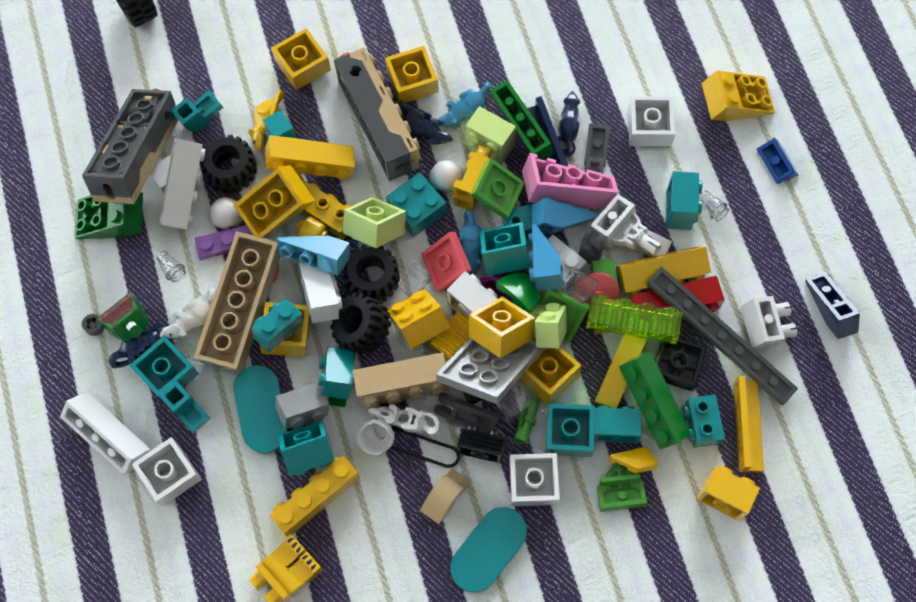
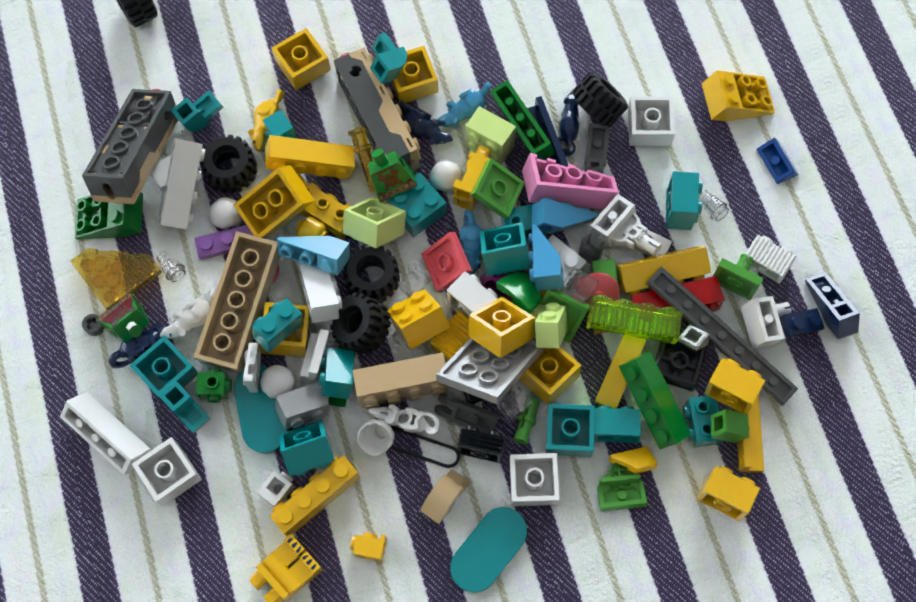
none -> clear yellow plate [70,248,162,310]
none -> green brick [196,369,232,403]
none -> white wing [243,343,261,393]
none -> white brick [256,470,295,507]
none -> white hair [260,365,295,399]
none -> white slope [300,329,329,382]
none -> clear yellow pin [347,127,376,193]
none -> yellow brick [350,532,387,562]
none -> green torso [368,148,418,203]
none -> teal brick [370,33,407,84]
none -> black tyre [572,71,628,127]
none -> light grey slope [677,324,709,351]
none -> yellow brick [704,358,765,414]
none -> bright green brick [711,409,749,443]
none -> bright green tile [713,254,763,300]
none -> white brick [744,235,796,284]
none -> dark blue plate [779,308,825,338]

